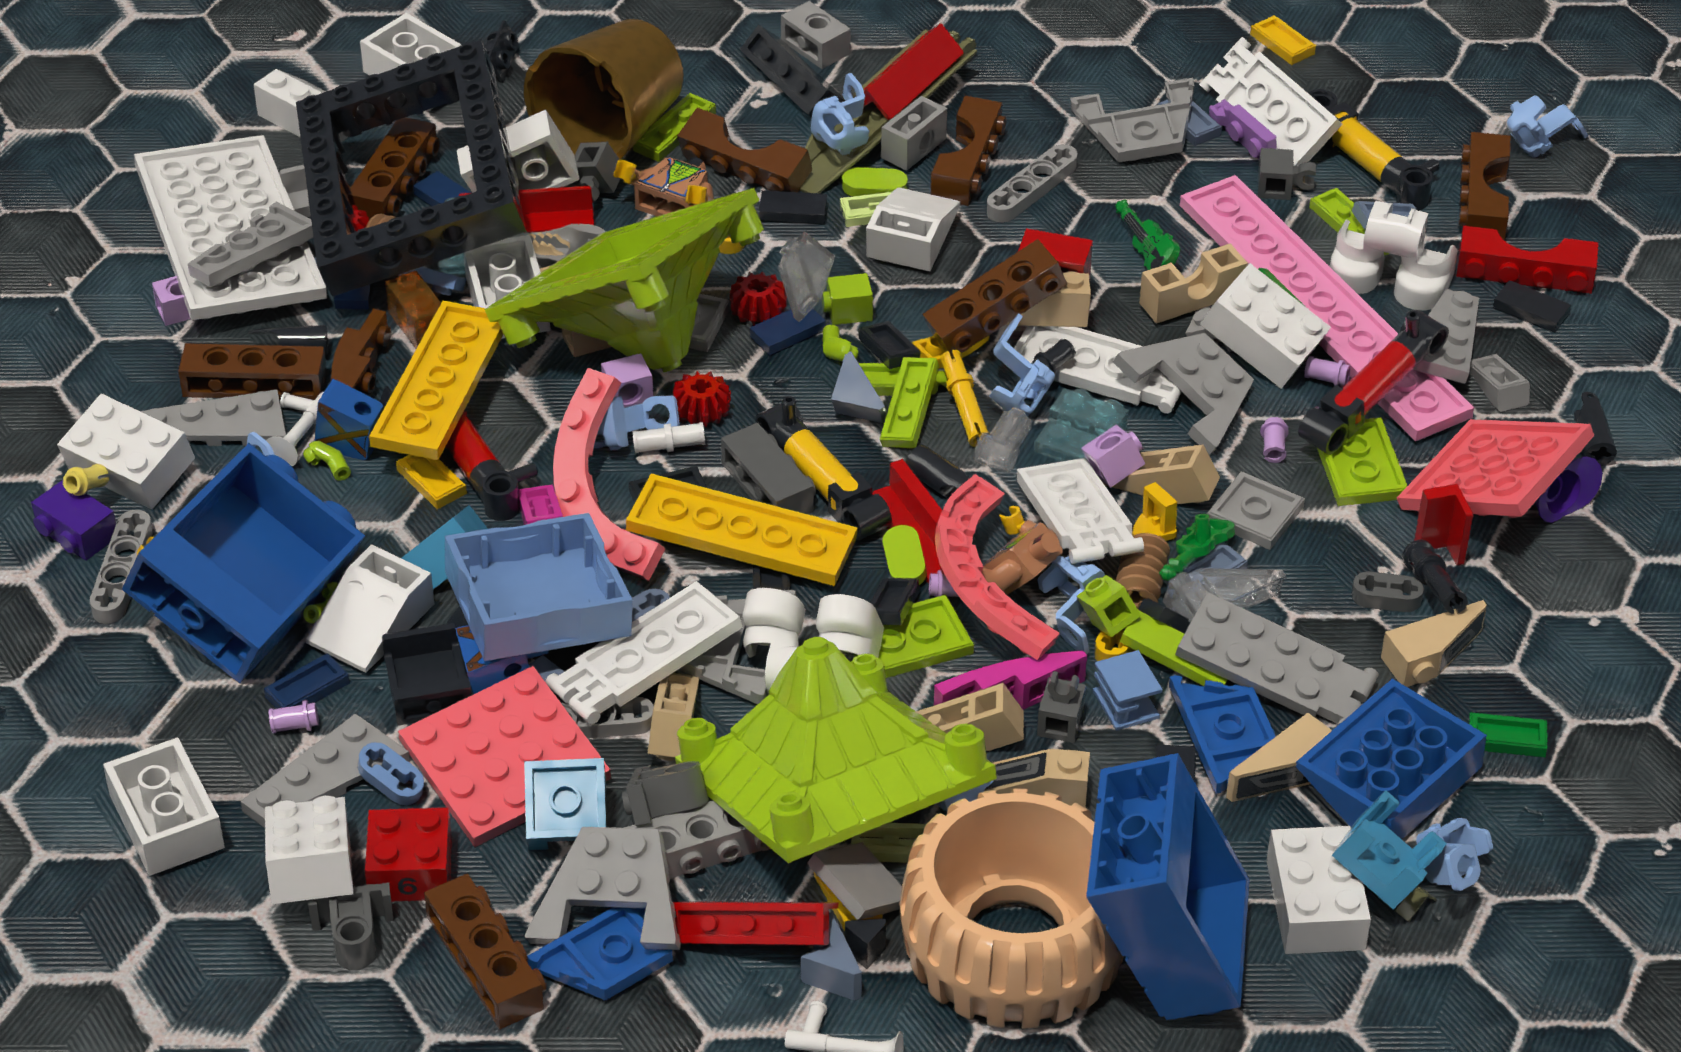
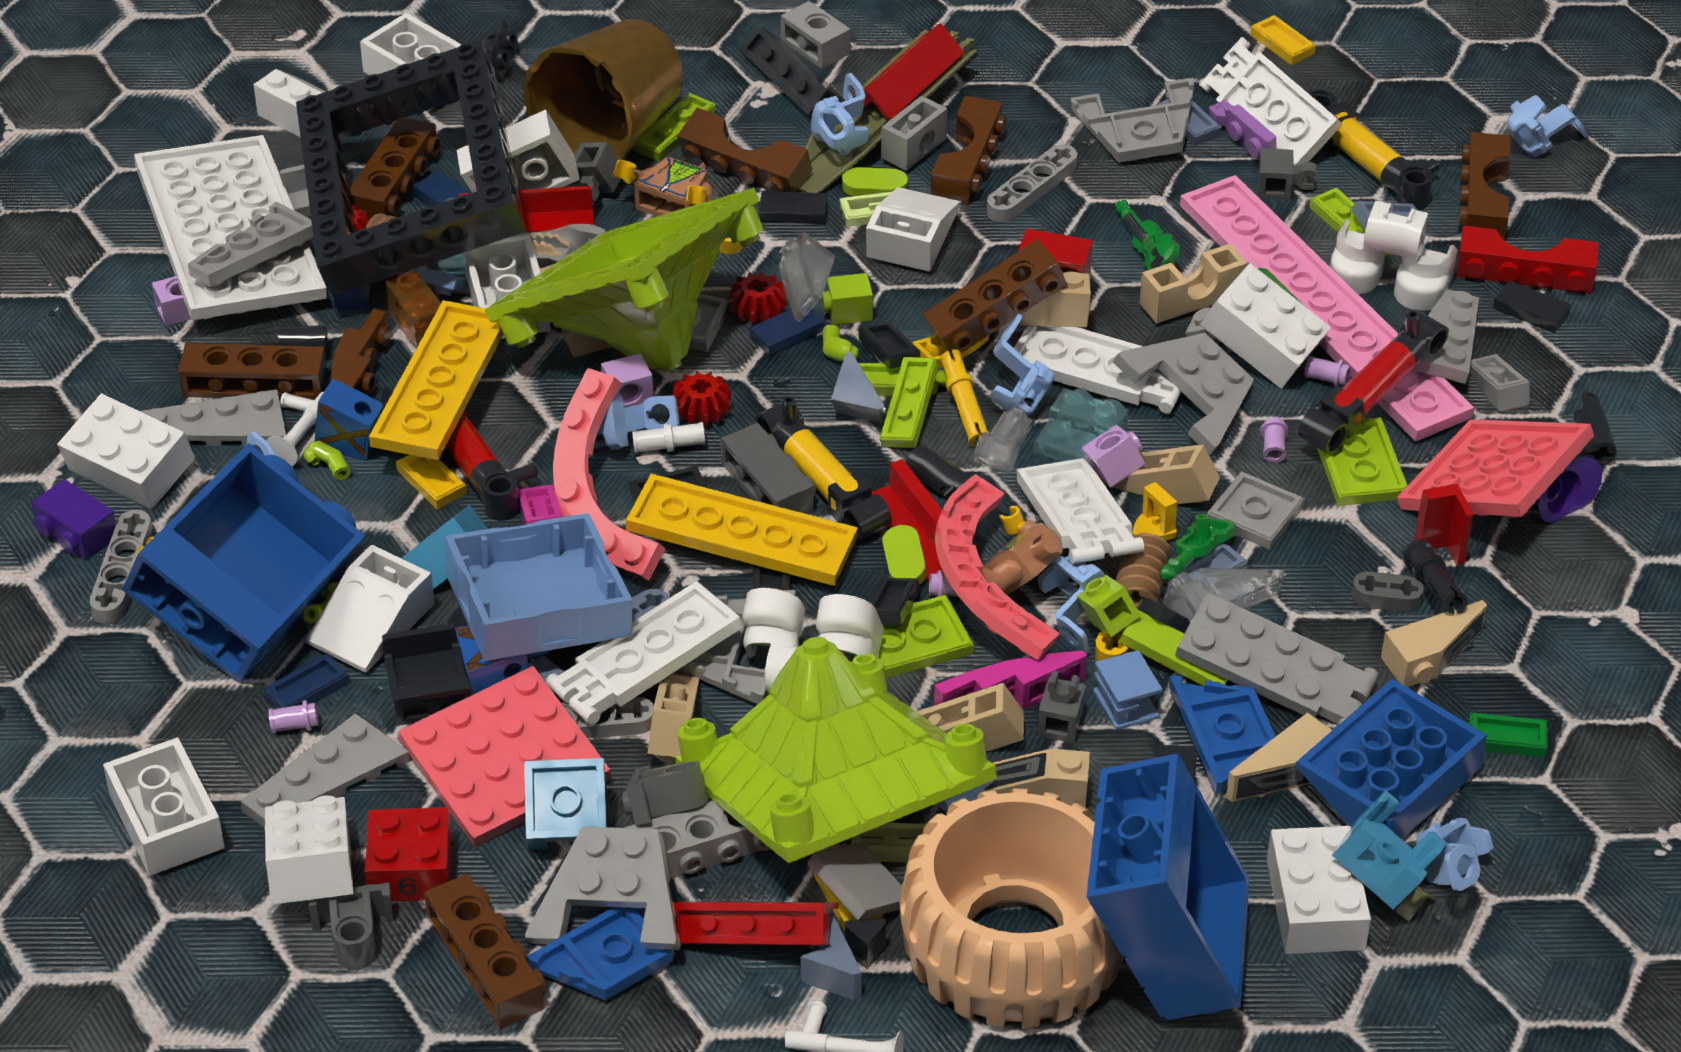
light yellow pin [63,464,109,496] -> none
medium blue beam [358,742,424,806] -> none
black pin [1031,339,1076,374] -> none

